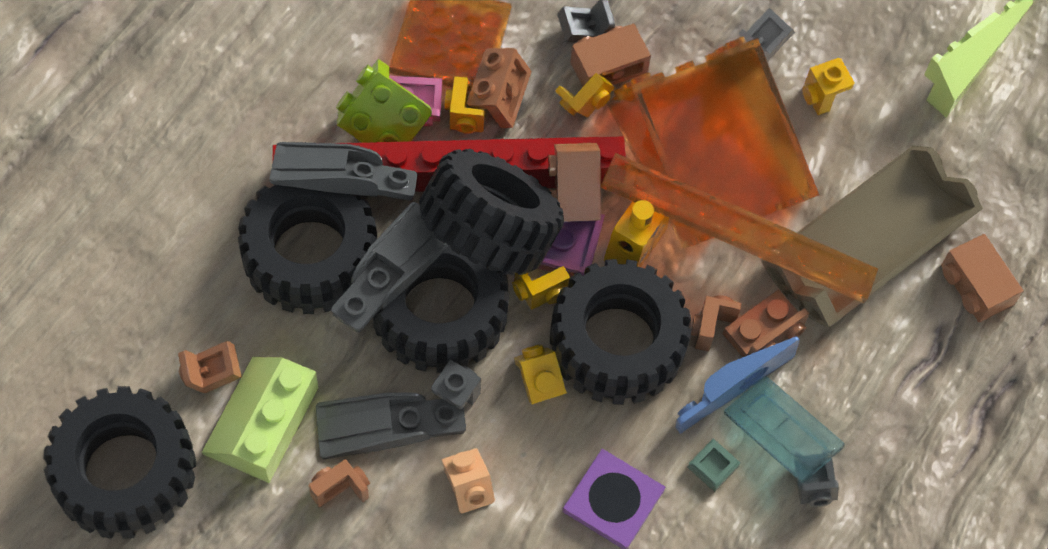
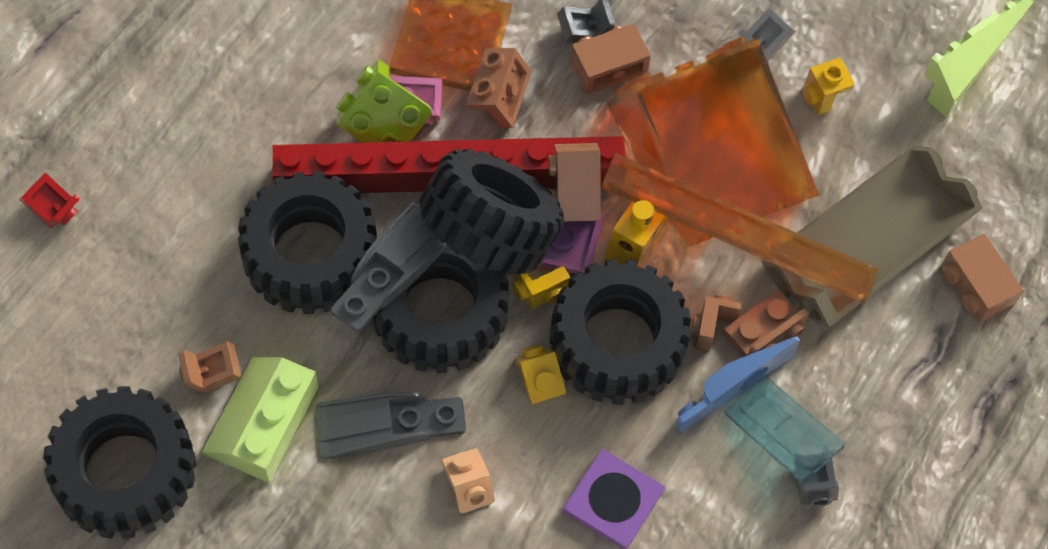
dark grey piece [269,142,417,200] -> none
nougat bracket [308,459,370,508] -> none
dark grey bracket [431,360,481,409] -> none
yellow bracket [444,76,485,134] -> none
yellow bracket [555,73,615,118] -> none
sand green tile [687,439,741,492] -> none
none -> red bracket [19,172,80,229]

